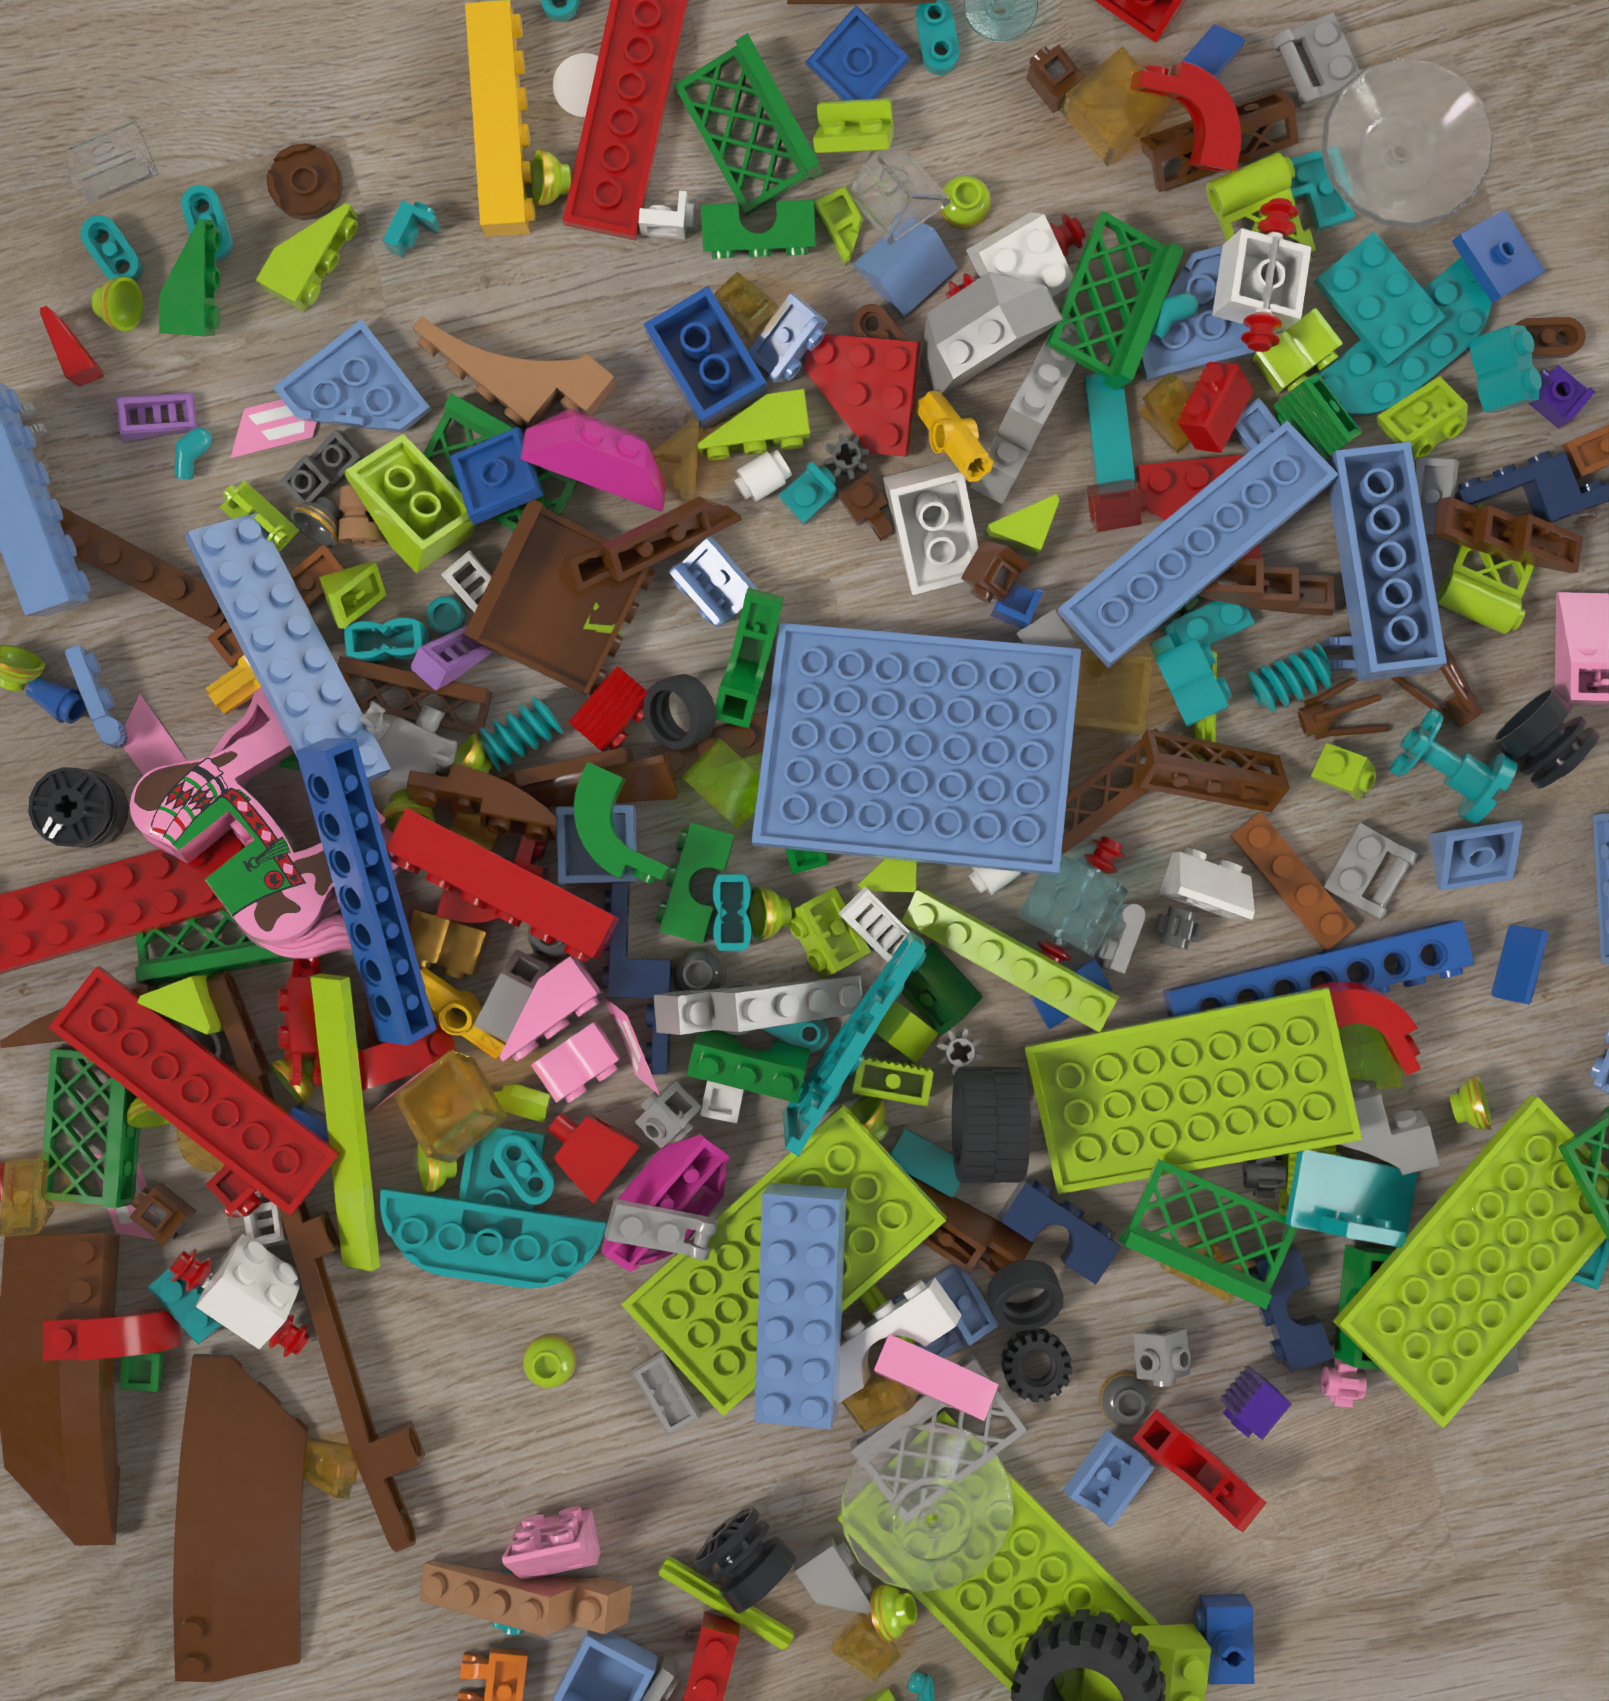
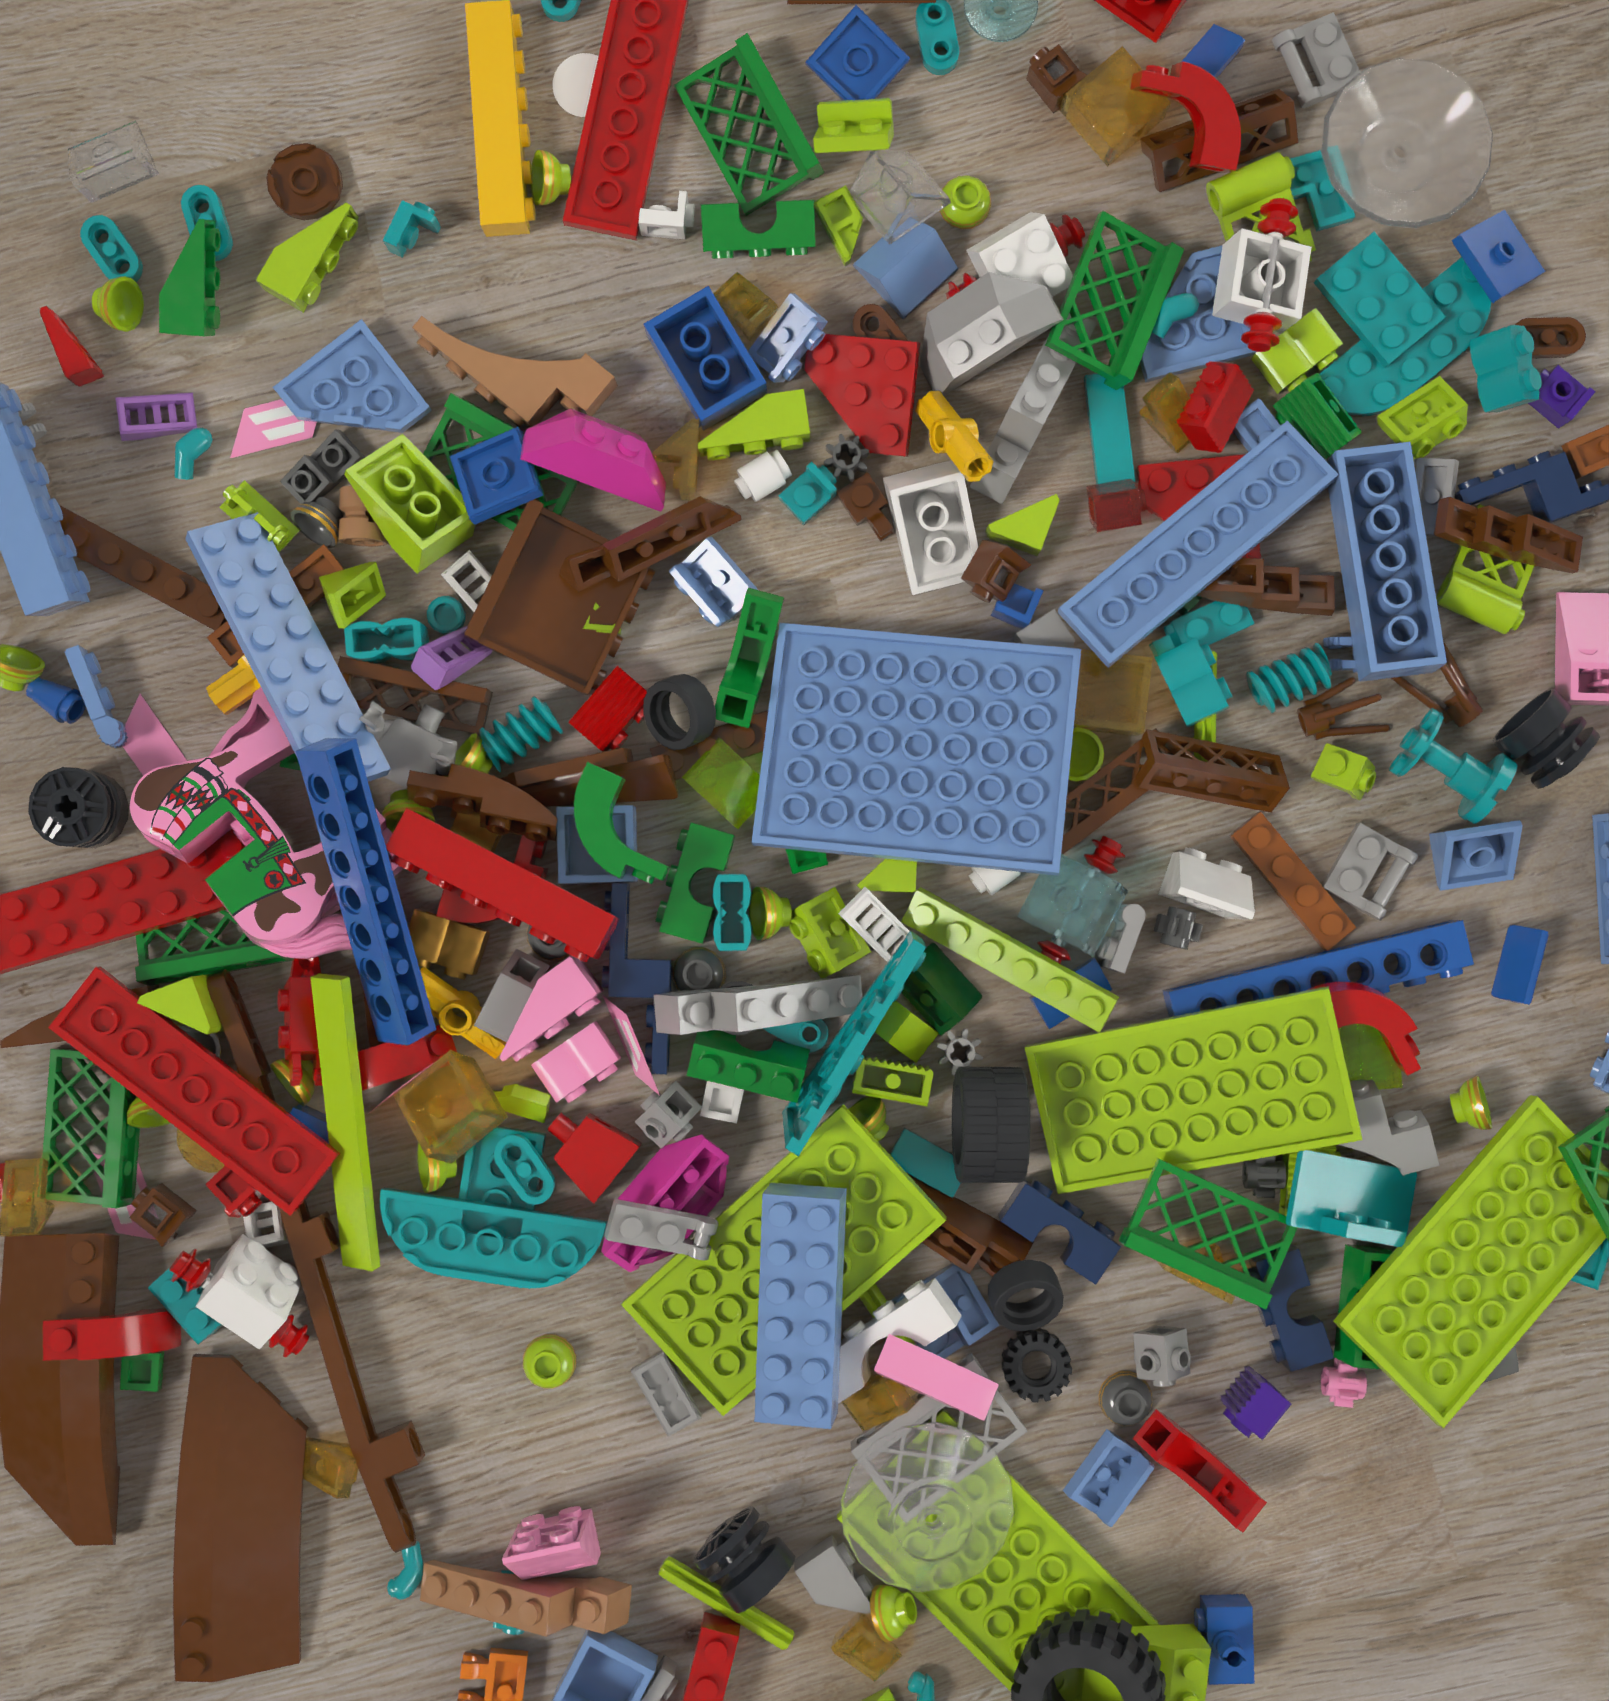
none -> teal arm [387,1541,424,1600]
none -> lime piece [1068,727,1105,782]

